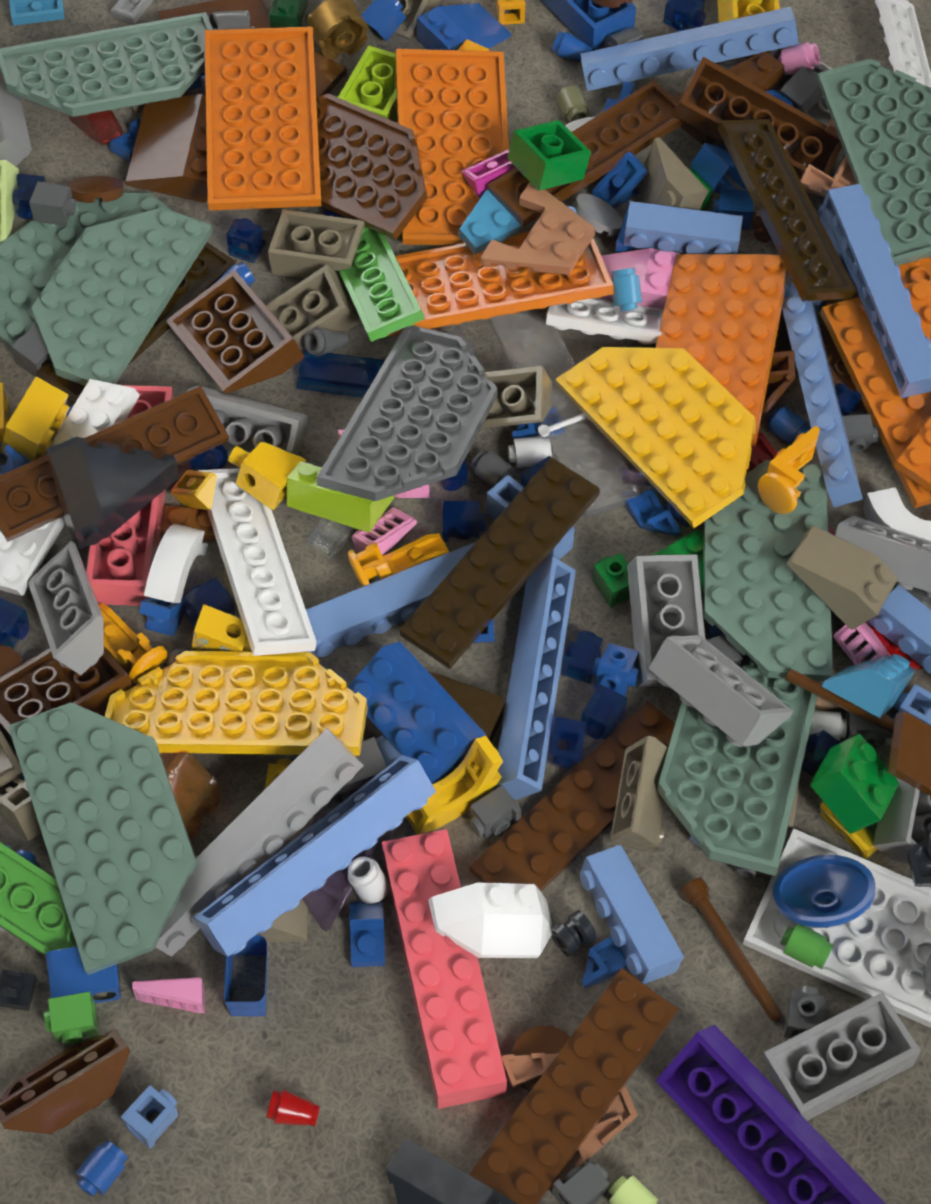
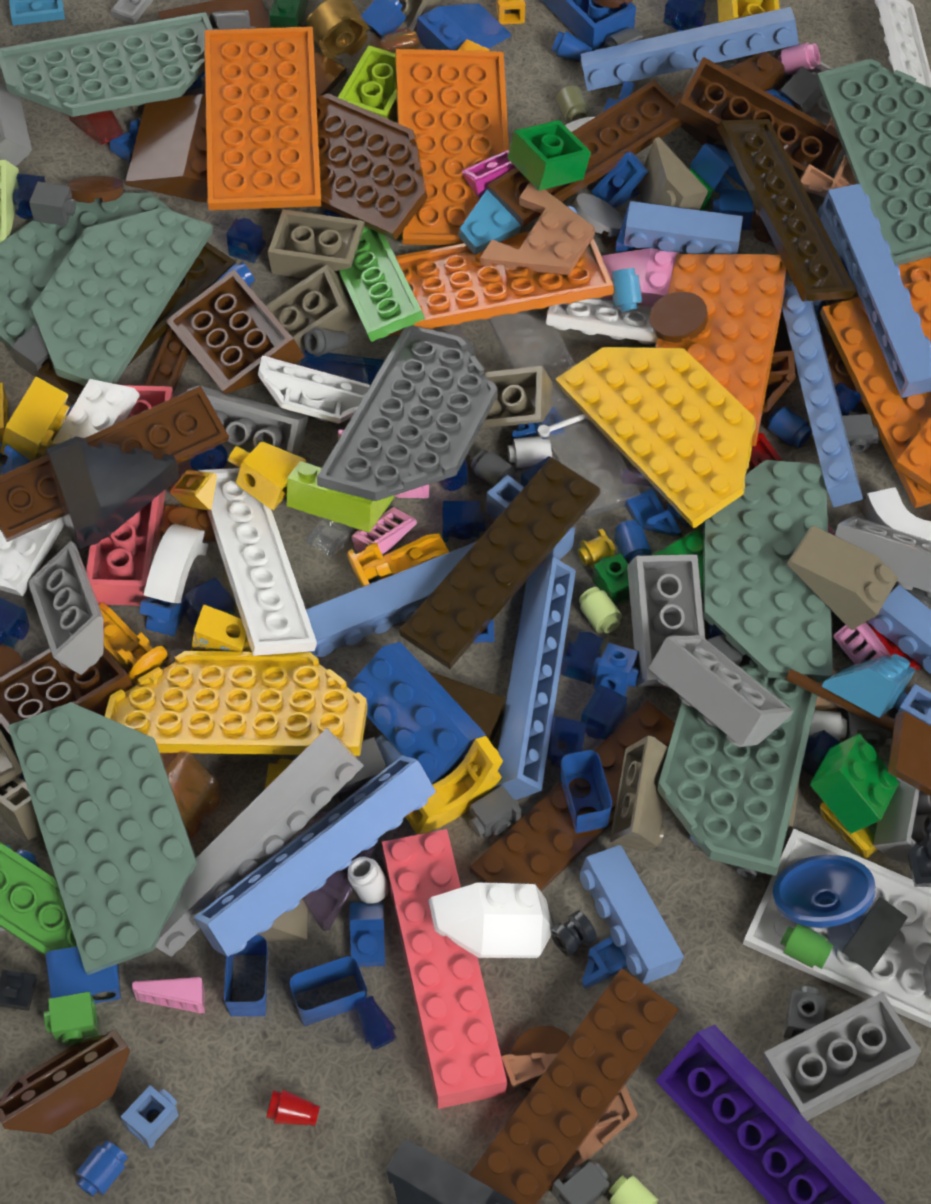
reddish brown piece [680,877,782,1022] -> none
light orange piece [758,426,820,514] -> none
none -> reddish brown tile [144,326,191,394]
none -> white wedge [258,355,371,423]
none -> blue piece [290,956,367,1027]
none -> clear blue cone [355,996,397,1051]
none -> clear orange brick [379,27,420,53]
none -> blue piece [560,750,612,833]
none -> yellow brick [578,528,615,569]
none -> yellowish green brick [579,587,622,634]
none -> blue brick [614,520,652,564]
none -> reddish brown tile [650,291,708,343]
none -> pearl dark grey slope [841,897,908,972]

